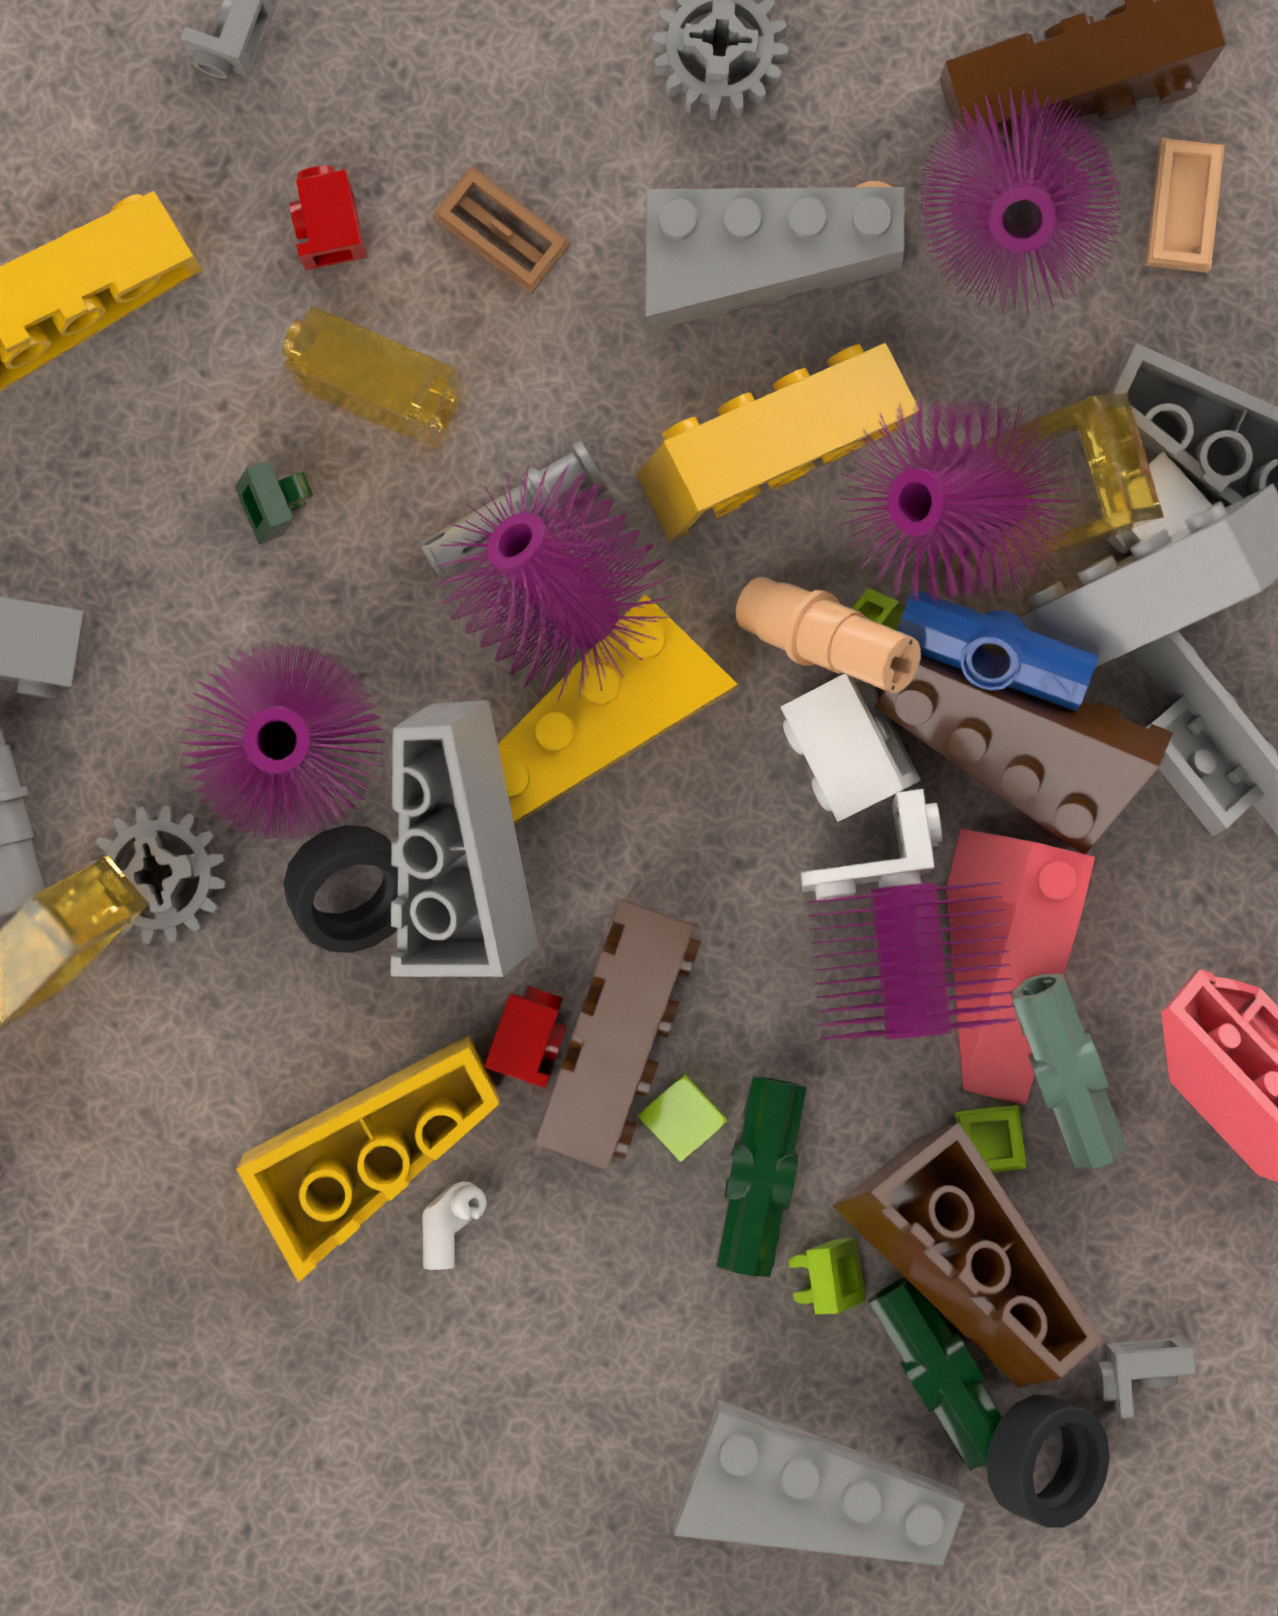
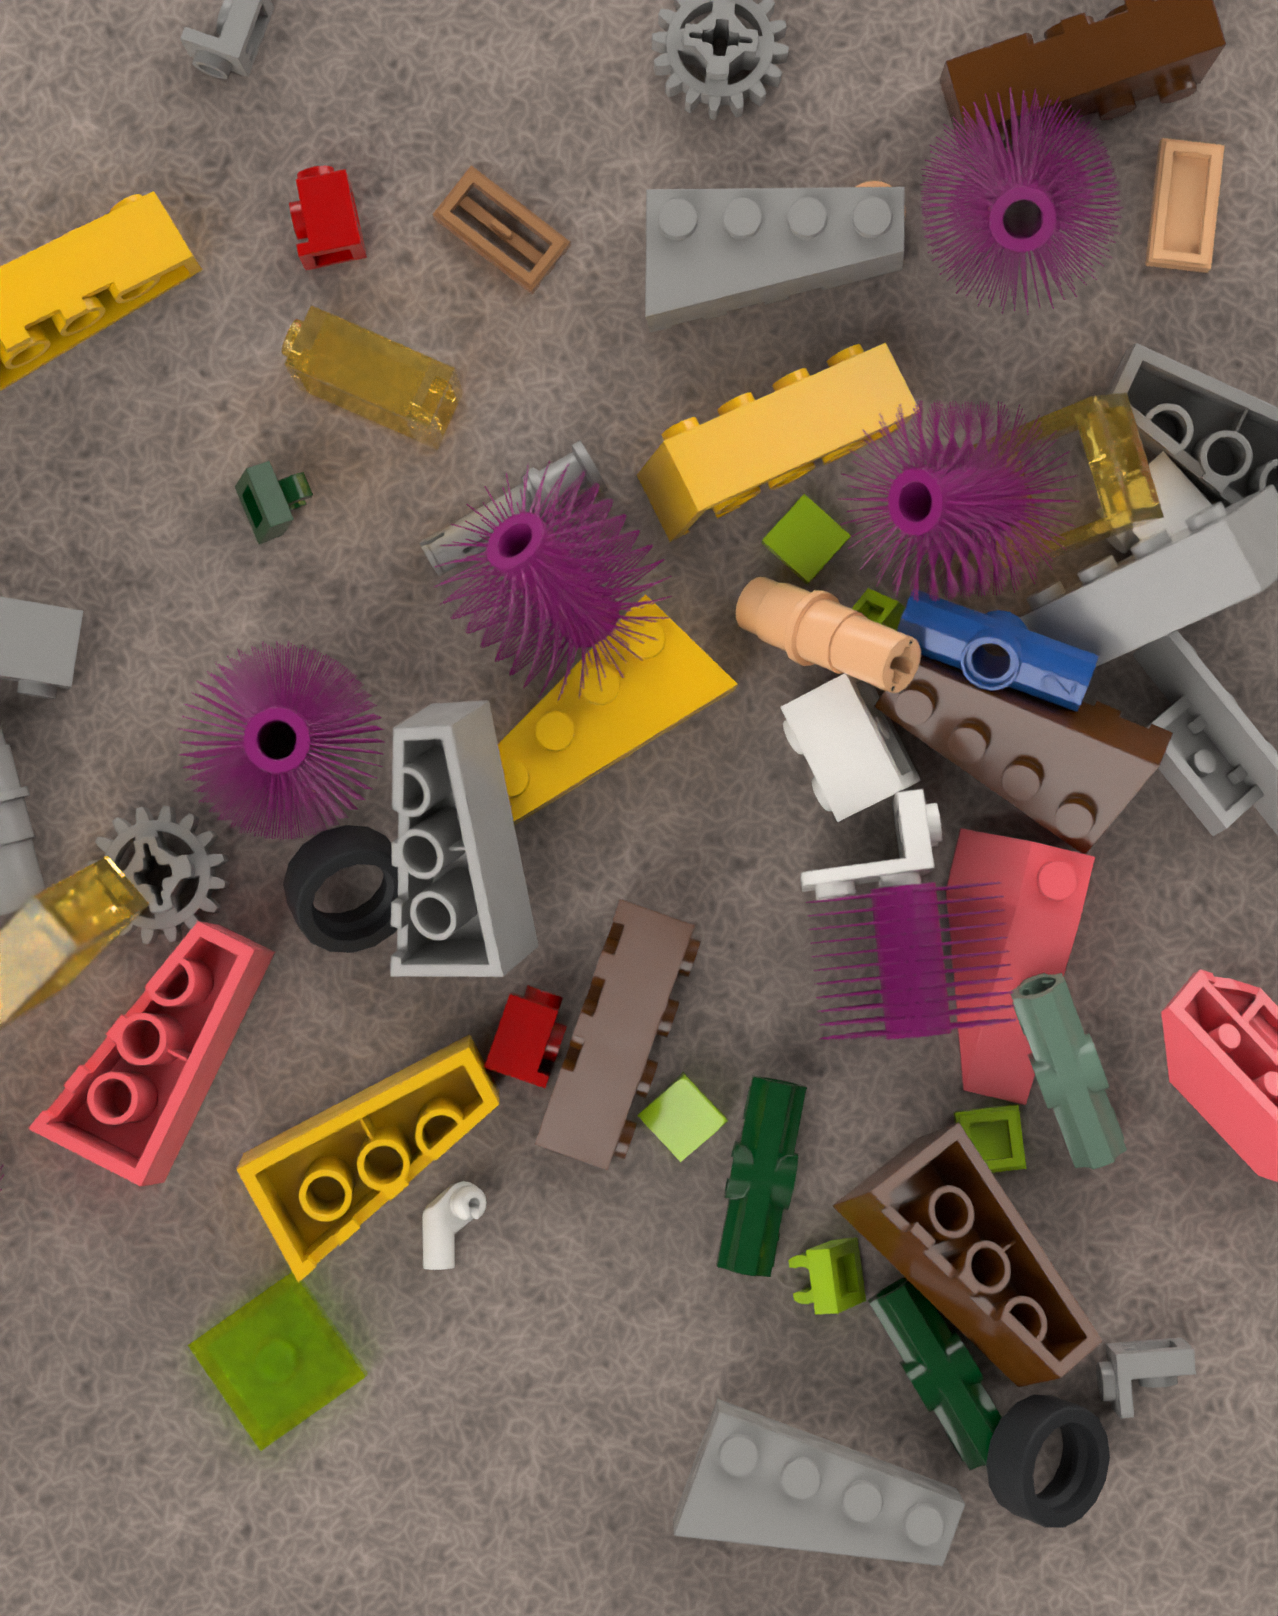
none -> coral wedge [28,921,275,1187]
none -> clear neon green plate [187,1271,368,1451]
none -> lime tile [761,494,851,585]

